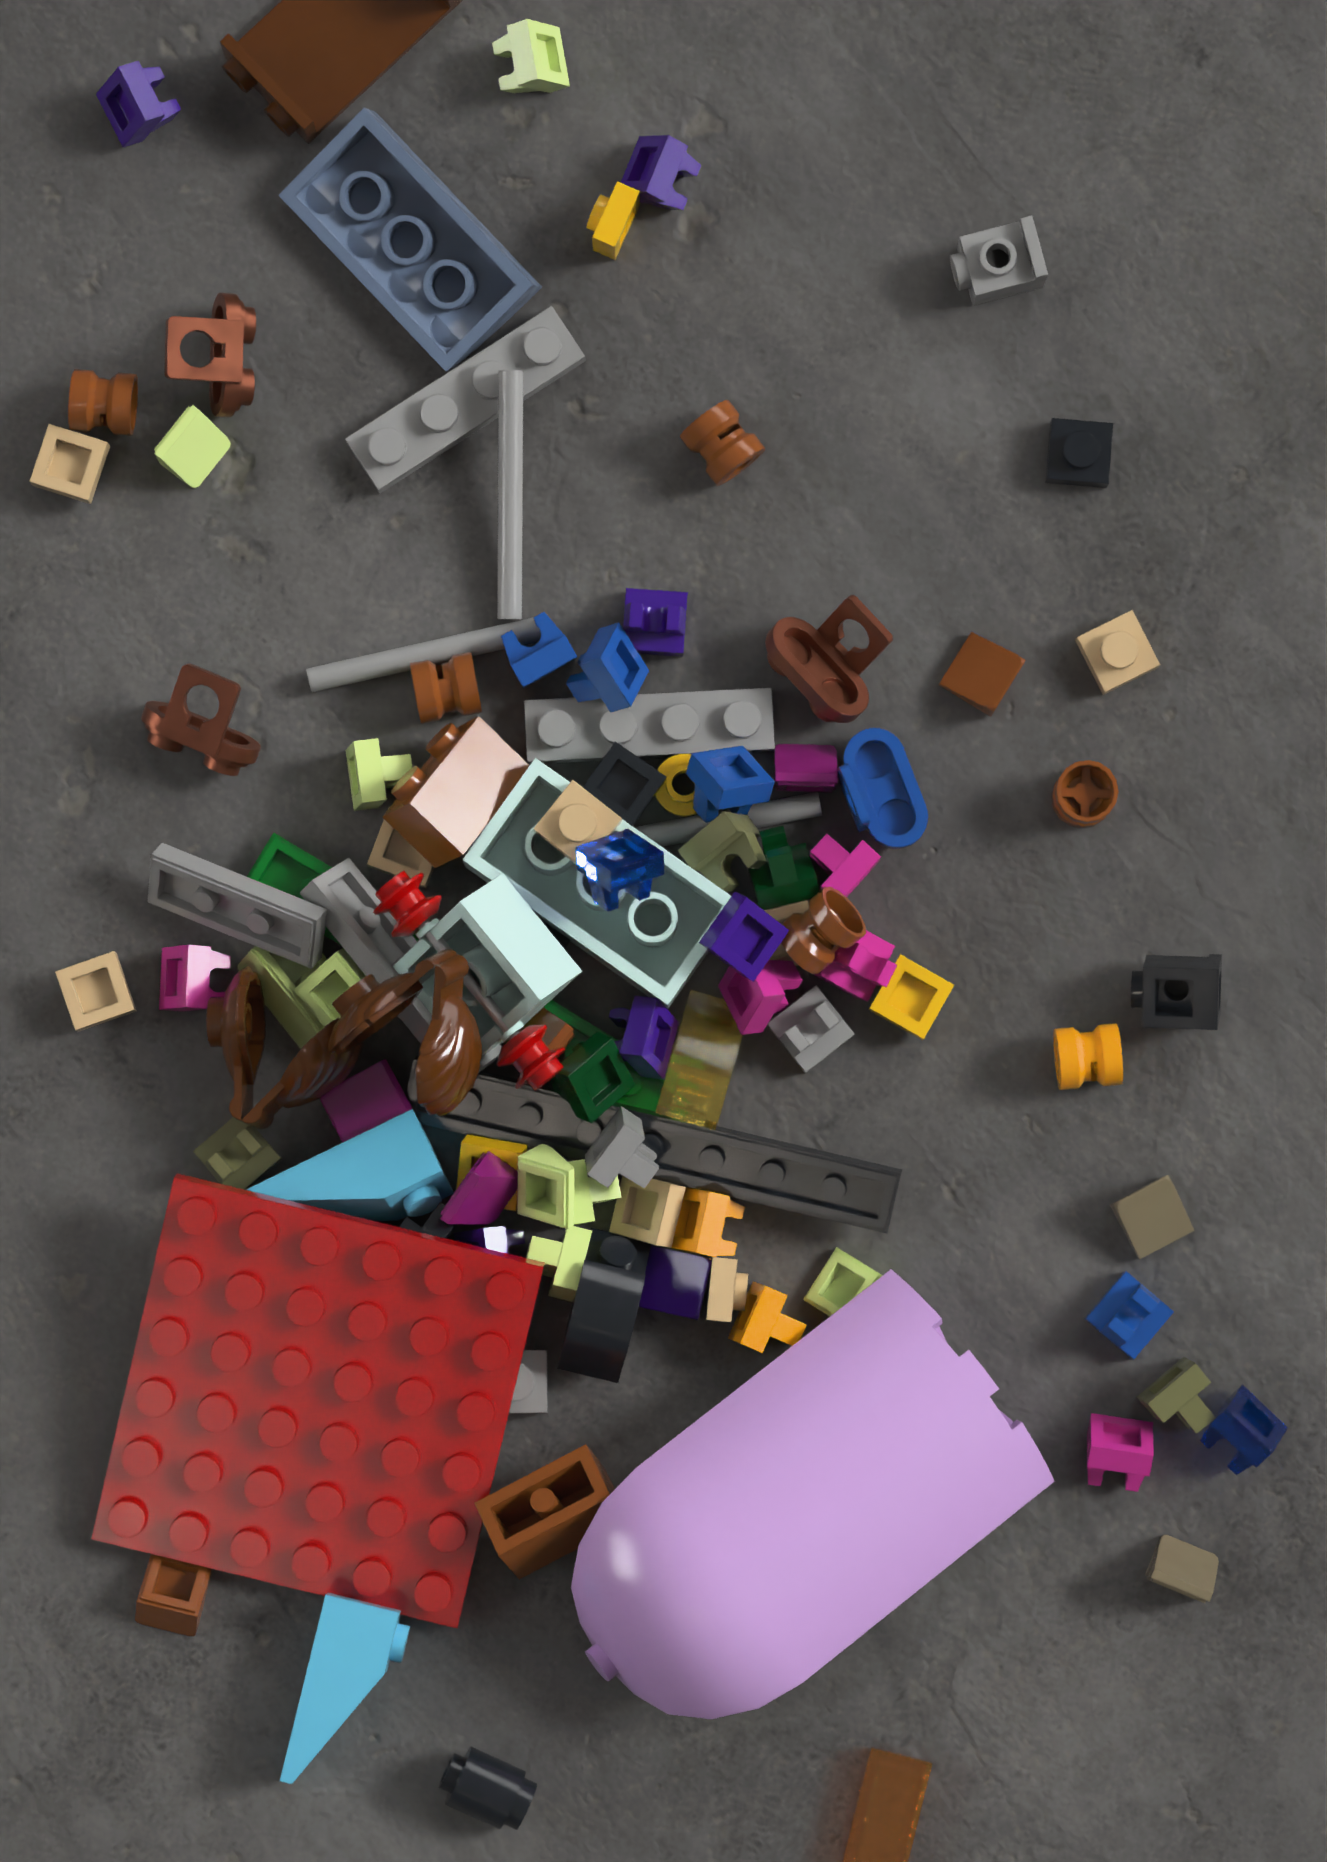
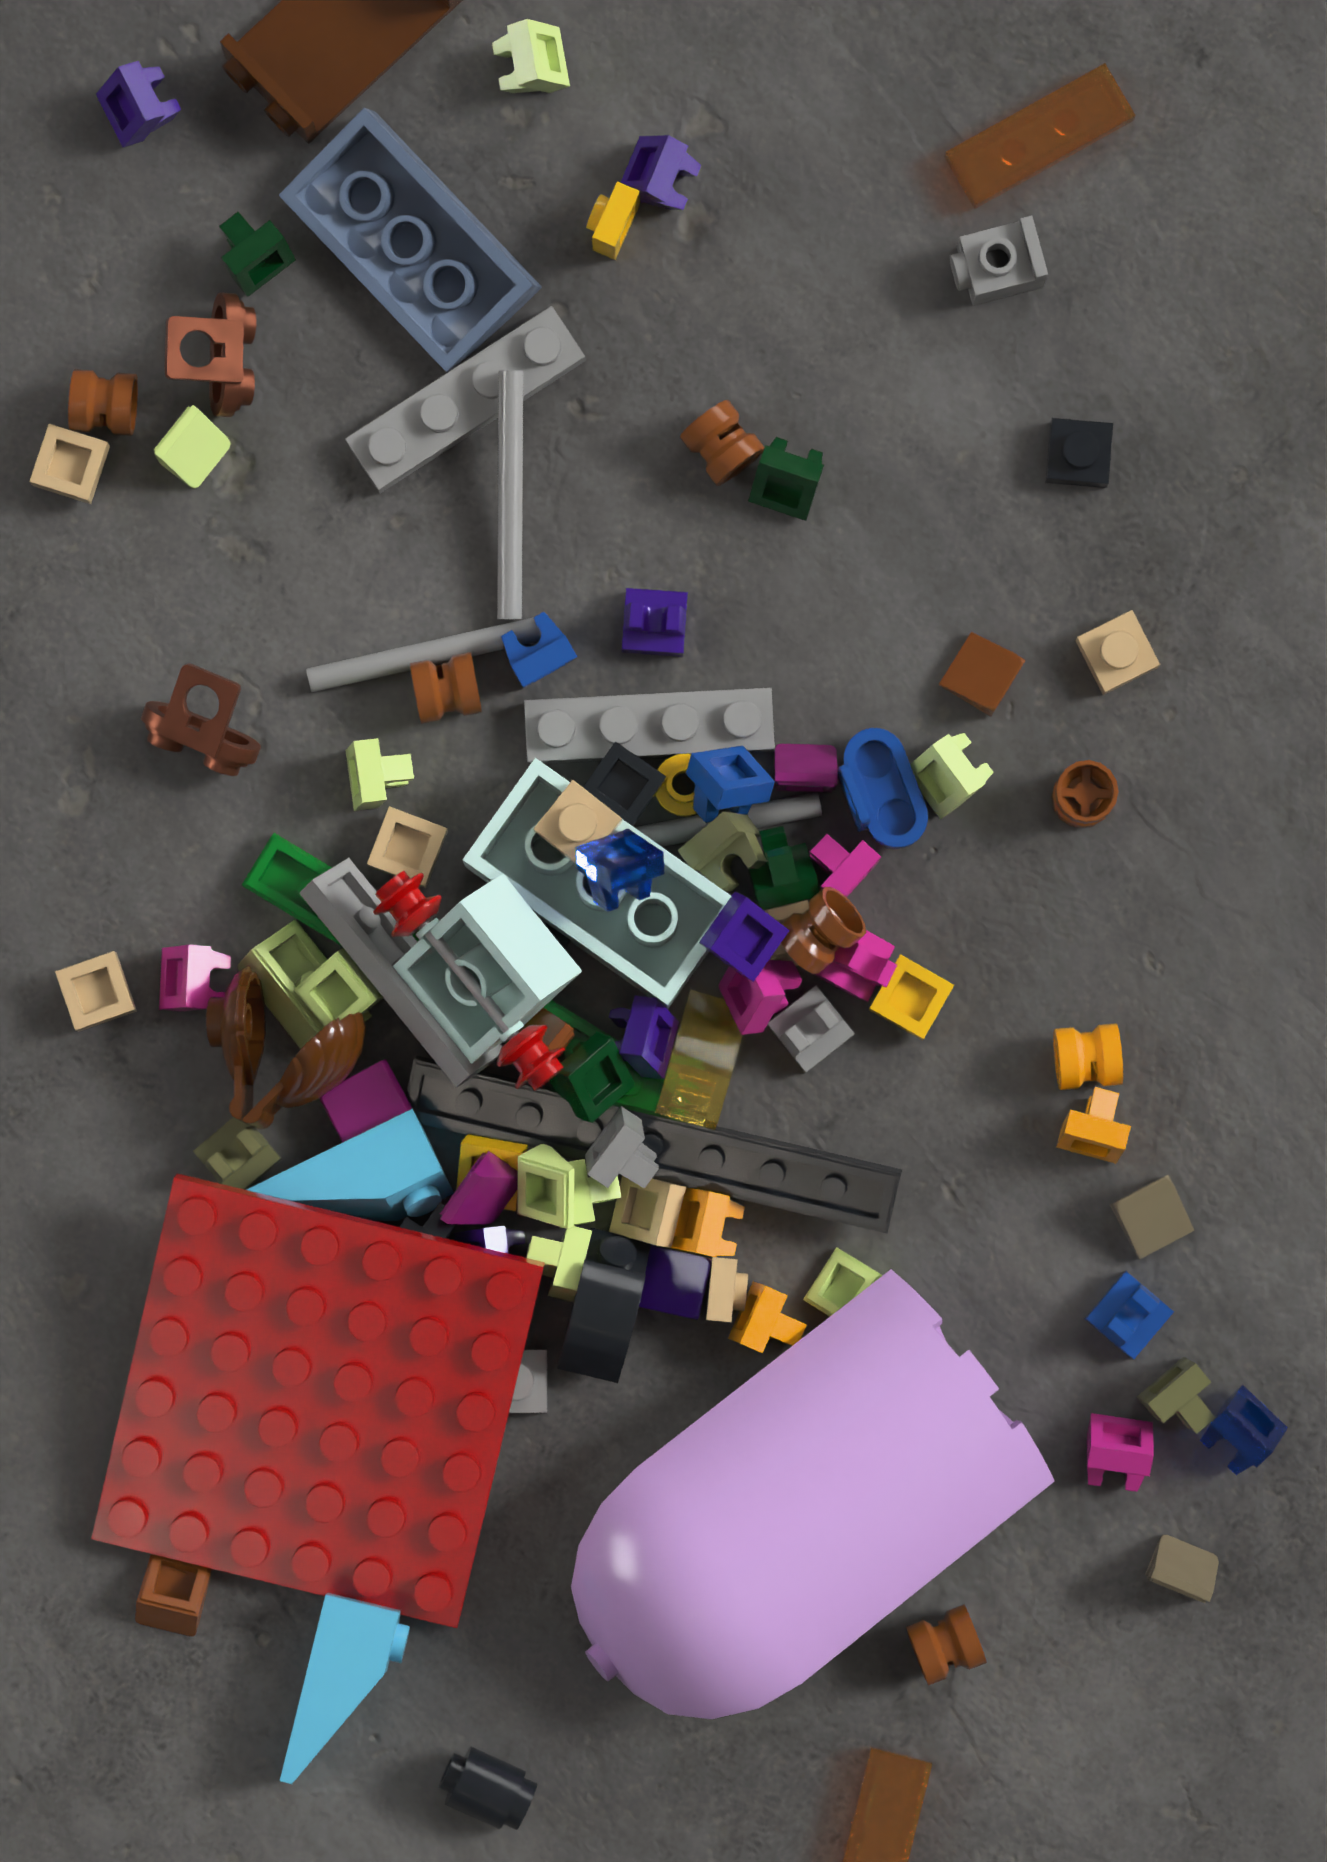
light grey tile [148,843,327,969] -> none
reddish brown animal [328,949,482,1117] -> none
brick [382,716,530,868] -> none
dark orange brick [474,1444,615,1580] -> none
blue tile [566,622,649,713] -> none
copper bracket [765,595,893,723] -> none
black brick [1131,954,1222,1030] -> none
none -> dark green tile [219,212,296,297]
none -> dark green tile [748,437,824,521]
none -> dark orange wheel [906,1604,987,1686]
none -> yellowish green tile [910,733,994,819]
none -> clear orange tile [944,63,1136,209]
none -> light orange tile [1056,1087,1131,1164]

